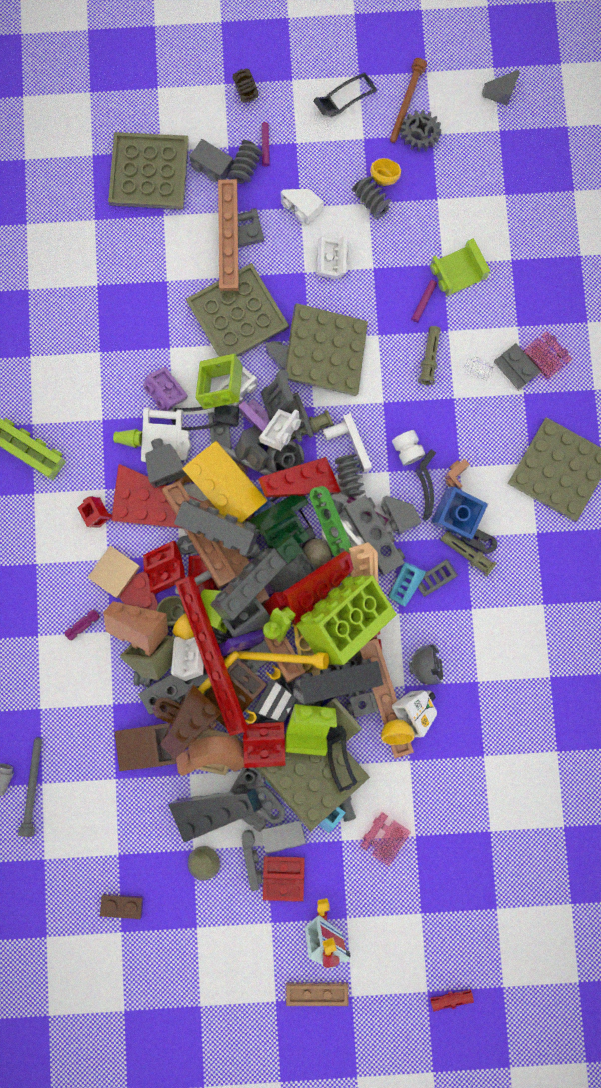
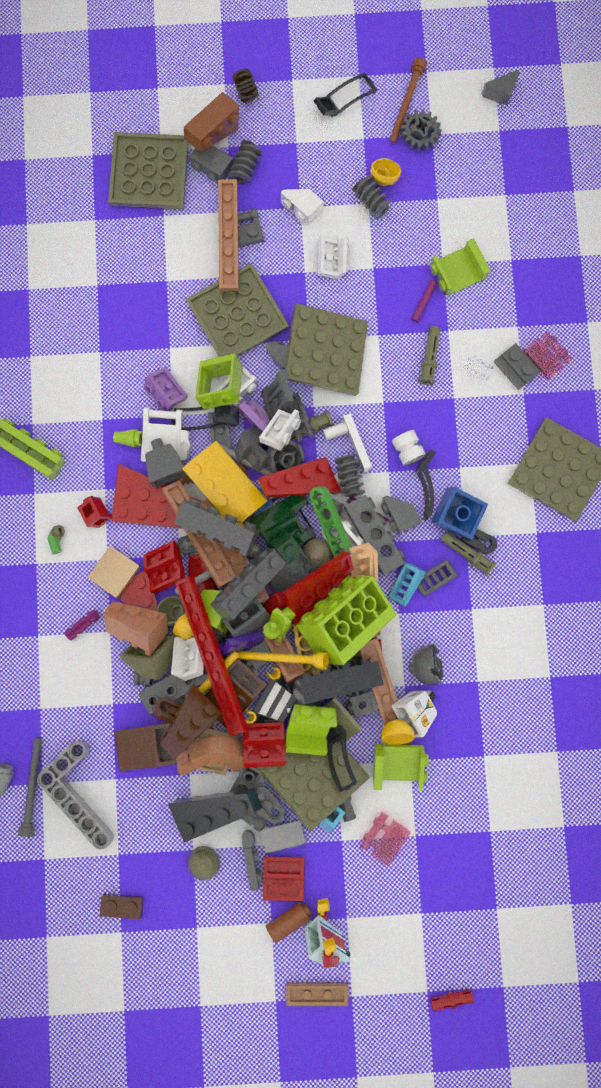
magenta piece [261,122,270,167] -> none
nougat bracket [445,459,470,489] -> none
none -> light grey beam [37,740,114,850]
none -> arm [47,525,65,555]
none -> dark orange wedge [184,92,239,152]
none -> dark orange brick [265,902,312,944]
none -> lime panel [373,744,429,791]

